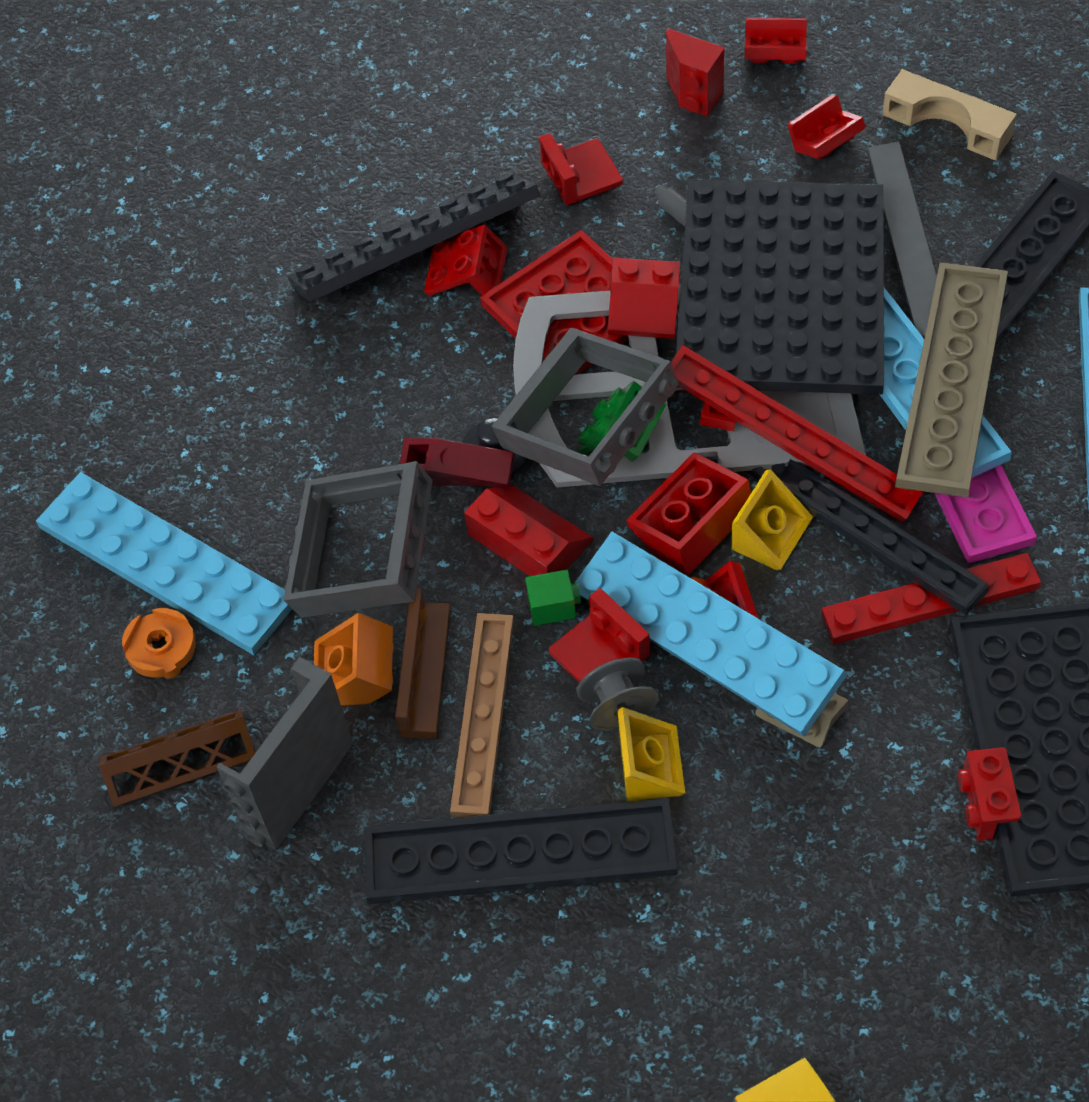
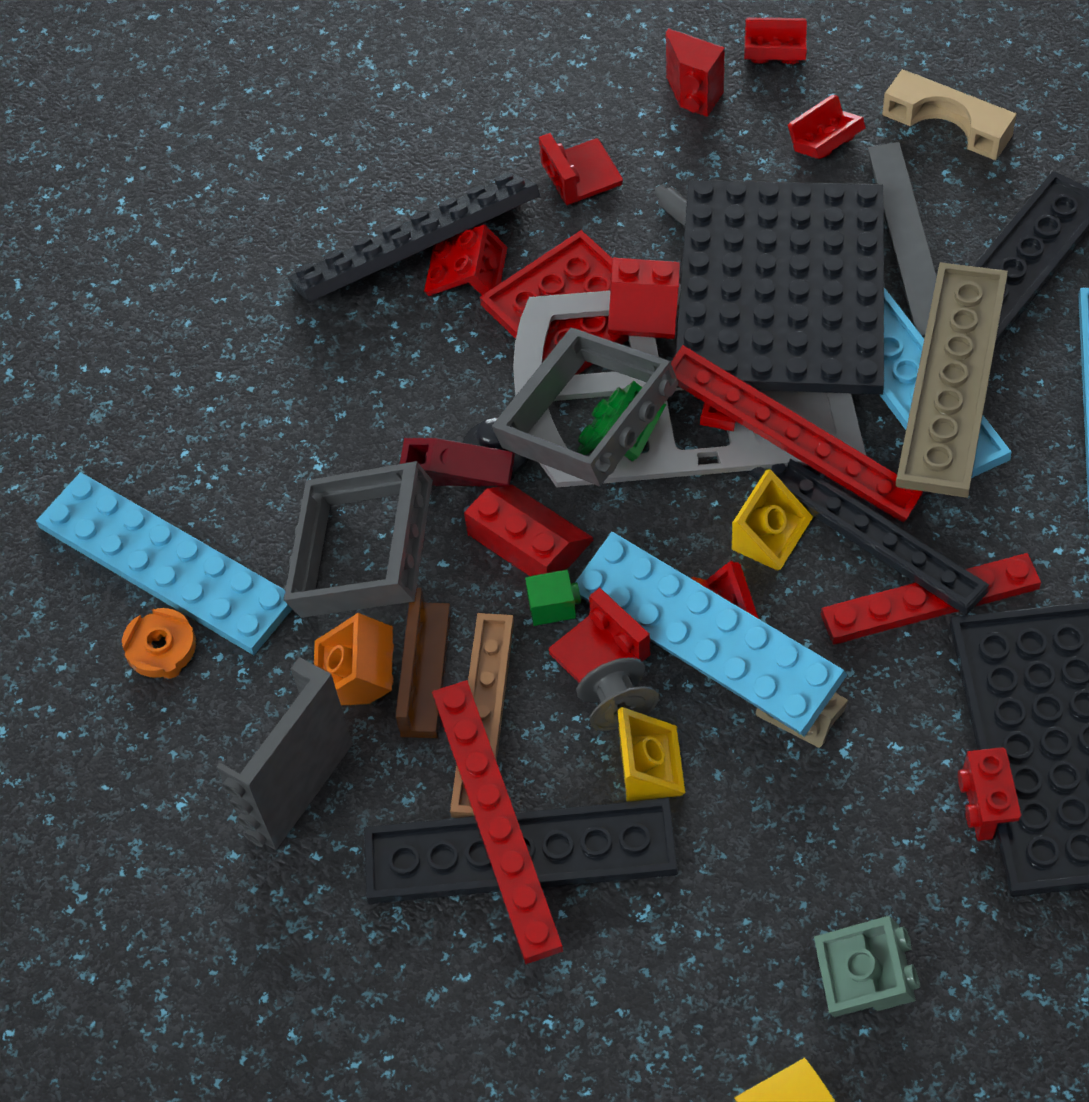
reddish brown fence [99,709,256,807] -> none
red slope [626,452,751,576] -> none
dark pink plate [934,465,1037,564] -> none
none -> red plate [432,680,563,964]
none -> sand green plate [814,915,920,1017]

